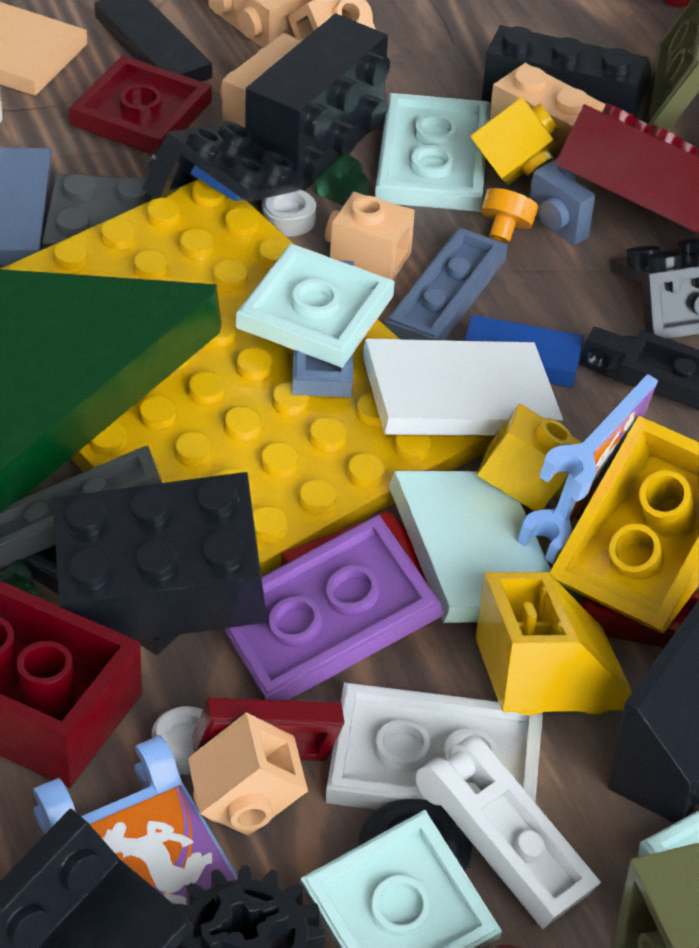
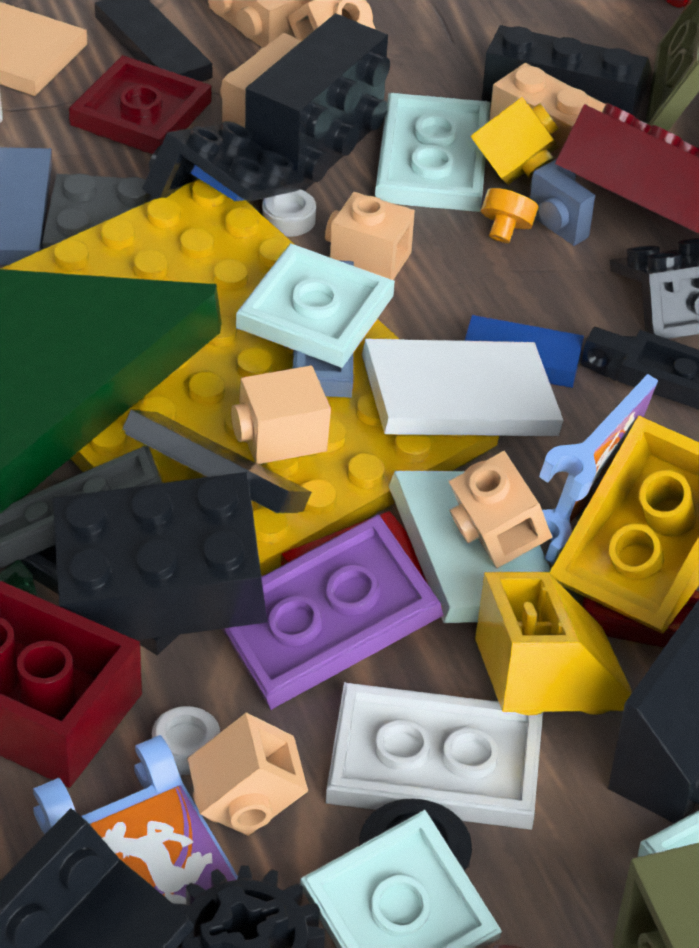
dark red tile [192,698,345,761] -> none
clear green tile [316,153,369,206] -> none
sand blue tile [384,227,508,340] -> none
white plate [416,736,601,929] -> none
yellow brick [477,403,581,511] -> none
none -> tile [122,410,312,513]
none -> light nougat brick [231,365,331,464]
none -> light nougat brick [449,450,552,569]

